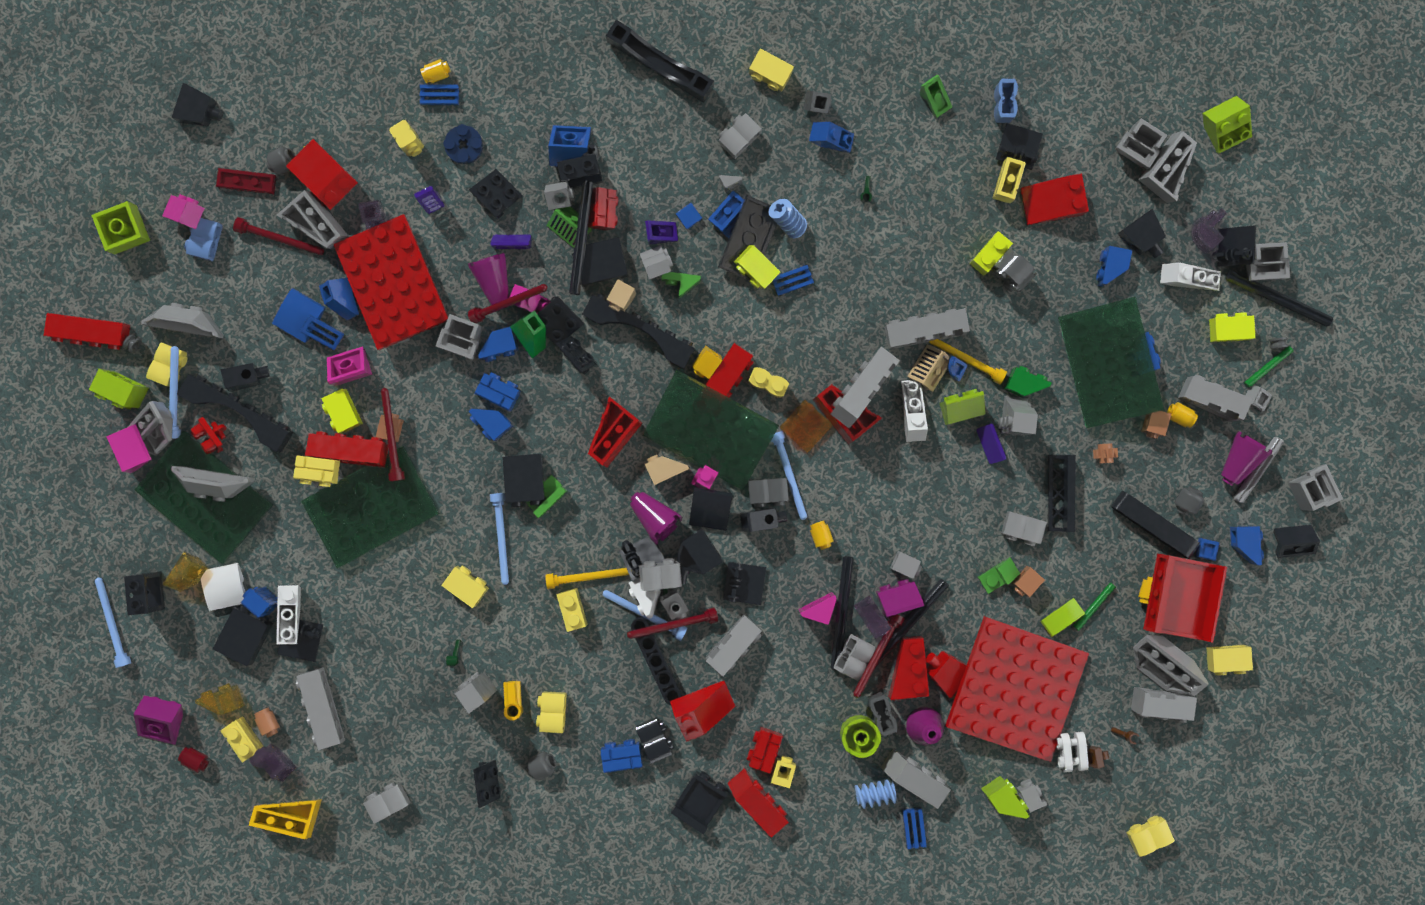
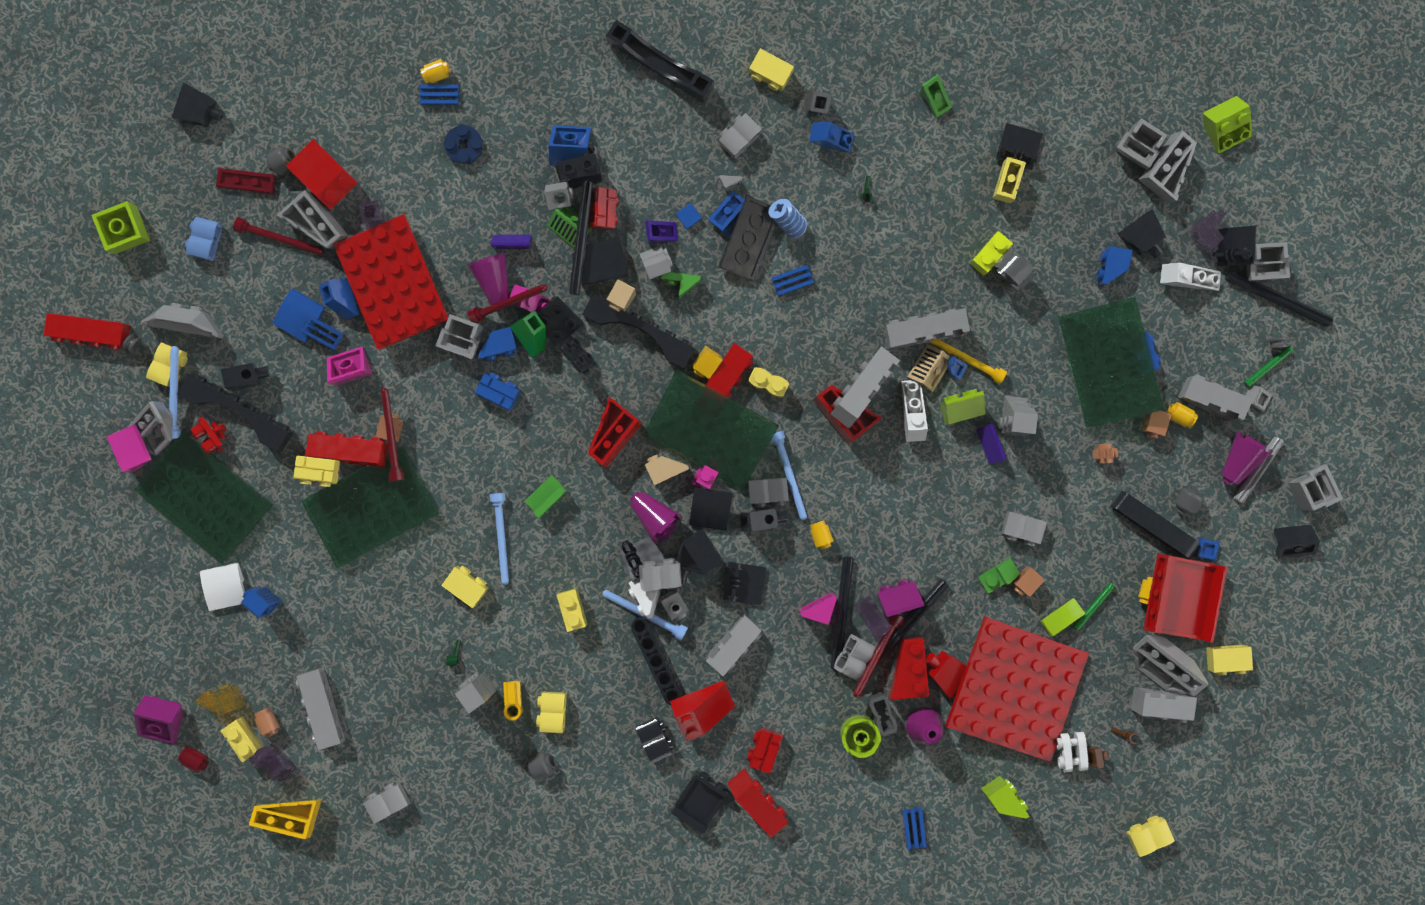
lime brick [89,369,149,410] -> none
light blue piece [95,578,131,668] -> none
black window [124,571,165,616] -> none
dark pink brick [162,194,205,229] -> none
clear yellow slope [163,552,207,592] -> none
light grey wedge [171,466,255,501] -> none
black brick [213,605,274,666] -> none
white slope [277,585,301,645] -> none
black hinge [278,619,323,662] -> none
neon yellow brick [321,389,363,434] -> none
light yellow brick [389,120,424,157] -> none
dark purple slope [414,186,444,214] -> none
black hinge [469,169,523,219] -> none
blue slope [469,409,513,441] -> none
black hinge [473,760,501,808] -> none
black panel [503,454,546,507] -> none
yellow piece [545,568,629,589] -> none
blue brick [601,739,643,773] -> none
dark red piece [627,607,718,639] -> none
neon yellow brick [734,245,780,289] -> none
light yellow brick [771,756,796,788] -> none
clear orange hinge [779,400,833,453] -> none
light blue piece [855,780,896,809] -> none
light grey wedge [880,749,951,809] -> none
light grey brick [890,551,922,579] -> none
medium blue brick [994,79,1018,123] -> none
green slope [1004,366,1052,397] -> none
light grey brick [1016,779,1047,813] -> none
red slope [1020,173,1089,225] -> none
black fence [1048,455,1076,532] -> none
neon yellow brick [1209,312,1255,342] -> none
blue slope [1230,526,1264,565] -> none

